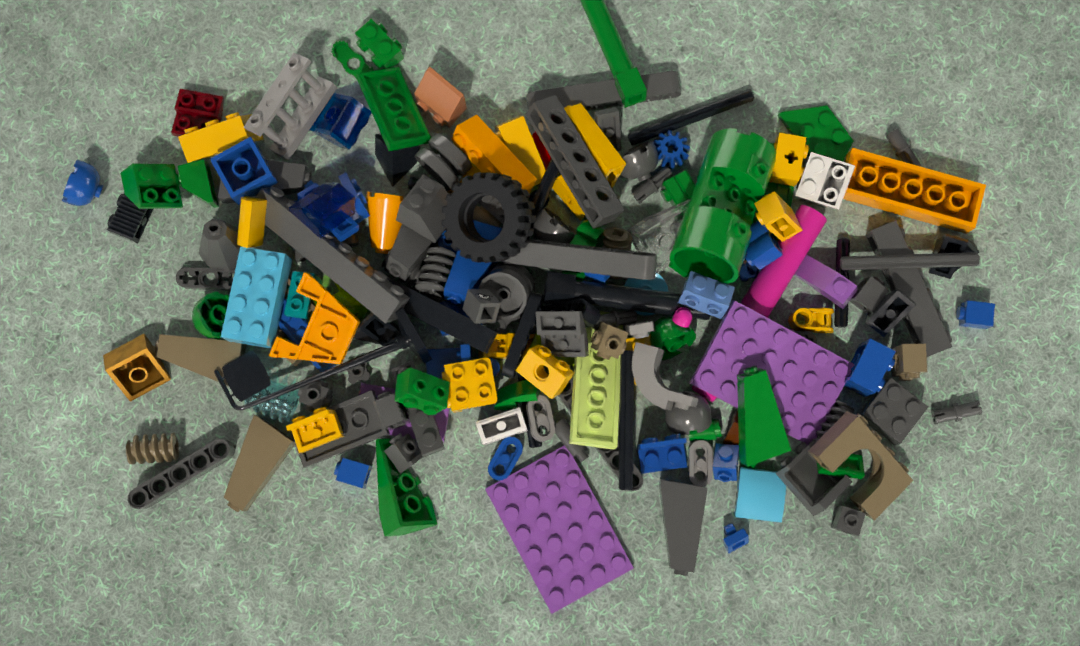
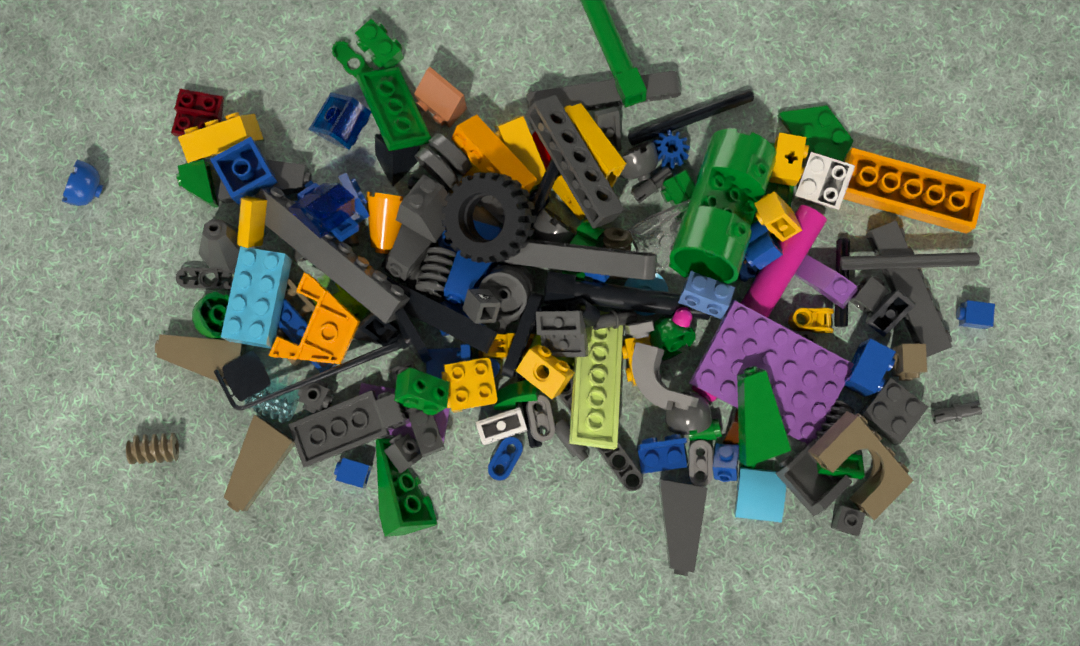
pearl gold slope [103,334,171,402] -> none
black brick [107,194,153,244] -> none
green slope [120,163,183,209] -> none
dark grey beam [128,439,235,509] -> none
light grey fence [243,52,338,161] -> none
teal bracket [284,271,322,319] -> none
yellow bracket [286,407,344,453] -> none
dark grey plate [347,362,370,384] -> none
medium lavender plate [485,446,634,614] -> none
dark tan brick [591,321,629,360] -> none
black axle [619,350,634,491] -> none
blue tile [723,523,749,553] -> none
dark grey axle [886,129,921,166] -> none
black slope [929,234,979,279] -> none

